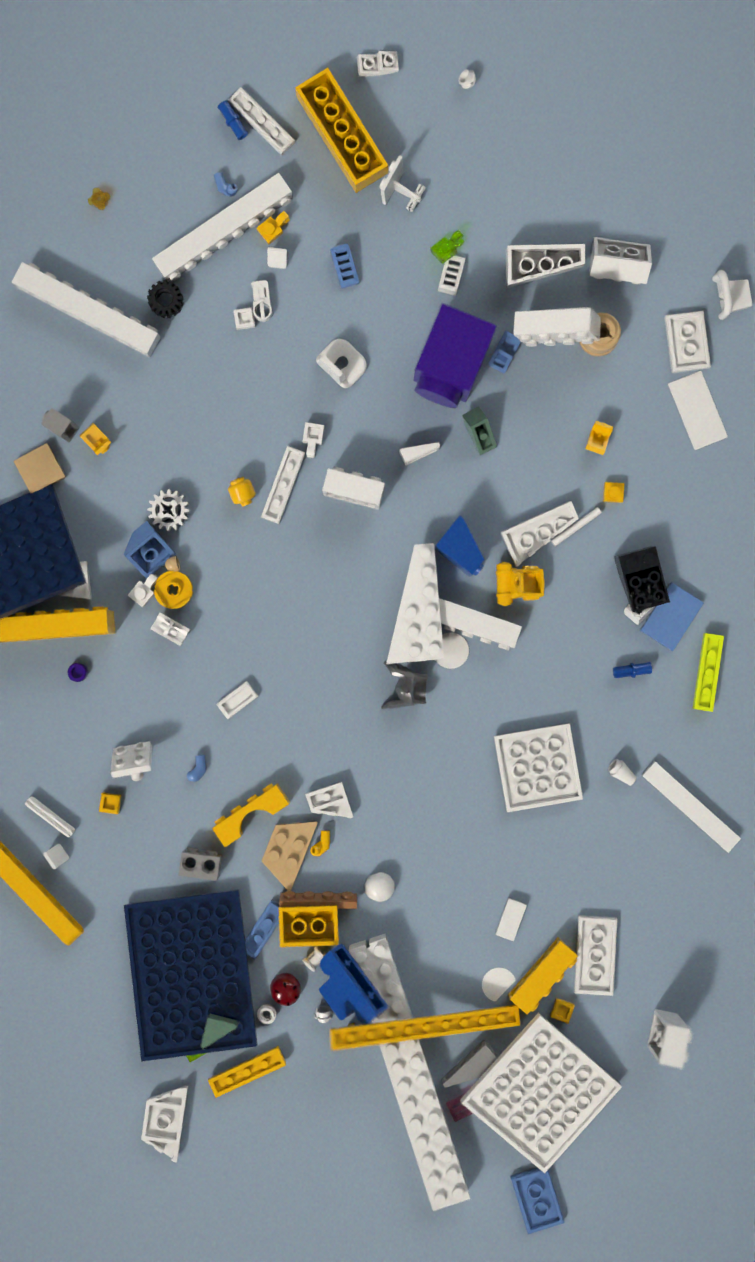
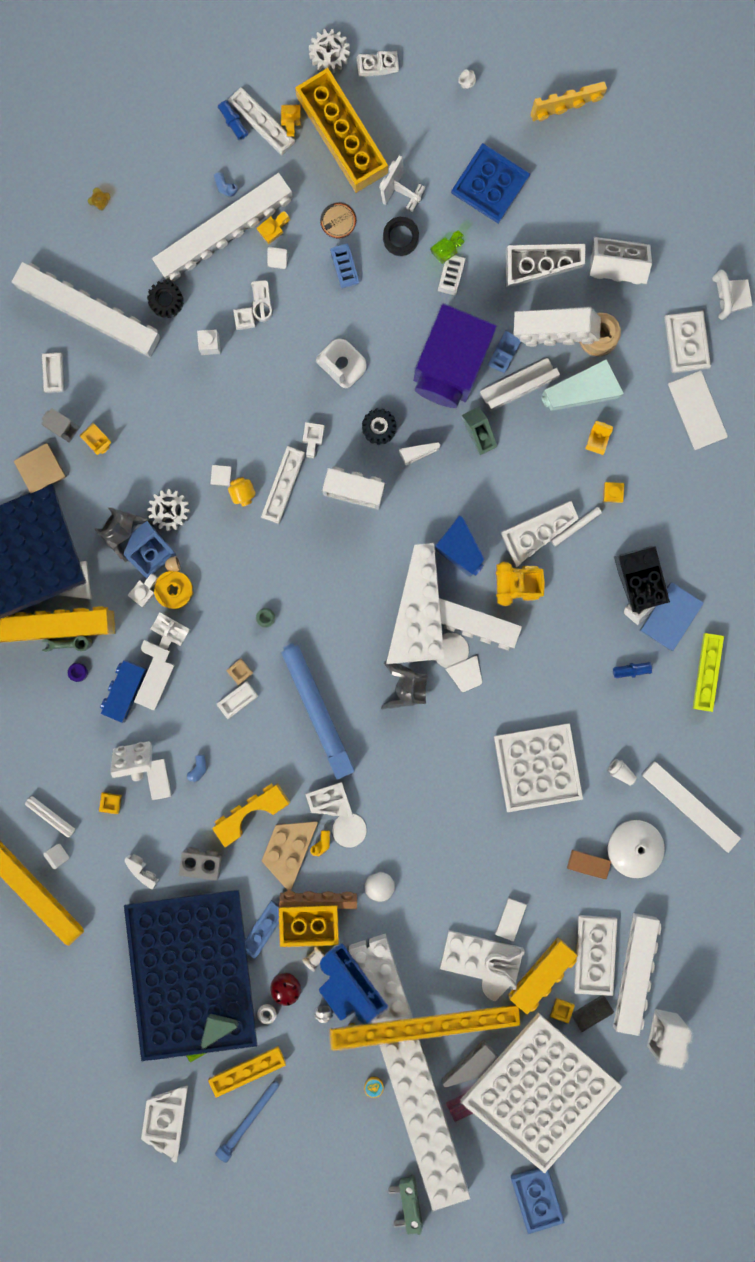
none -> sand green brick [41,636,92,652]
none -> white tile [42,353,64,393]
none -> flat silver helmet [95,507,153,562]
none -> blue brick [100,660,148,723]
none -> white slope [124,854,159,890]
none -> white piece [134,637,174,710]
none -> white tile [147,759,172,800]
none -> white brick [197,329,220,355]
none -> white tile [210,465,232,486]
none -> medium blue piece [215,1081,279,1163]
none -> tan tile [226,658,253,685]
none -> sand green plate [256,608,275,627]
none -> yellow plate [281,105,301,137]
none -> medium blue brick [281,643,355,780]
none -> white gear [309,29,350,73]
none -> tan sticker [320,203,356,238]
none -> white sticker [332,814,367,848]
none -> black bush [362,408,396,445]
none -> tile [364,1077,384,1098]
none -> black tyre [383,216,419,256]
none -> sand green piece [388,1175,423,1235]
none -> white plate [440,930,525,990]
none -> white sticker [446,656,482,692]
none -> blue plate [451,143,530,224]
none -> white panel [480,358,560,412]
none -> yellow wing [530,81,607,121]
none -> light aqua slope [542,360,624,411]
none -> medium nougat slope [567,850,611,879]
none -> clear smoke plate [572,995,614,1032]
none -> white dish [608,820,665,878]
none -> white brick [613,913,661,1036]

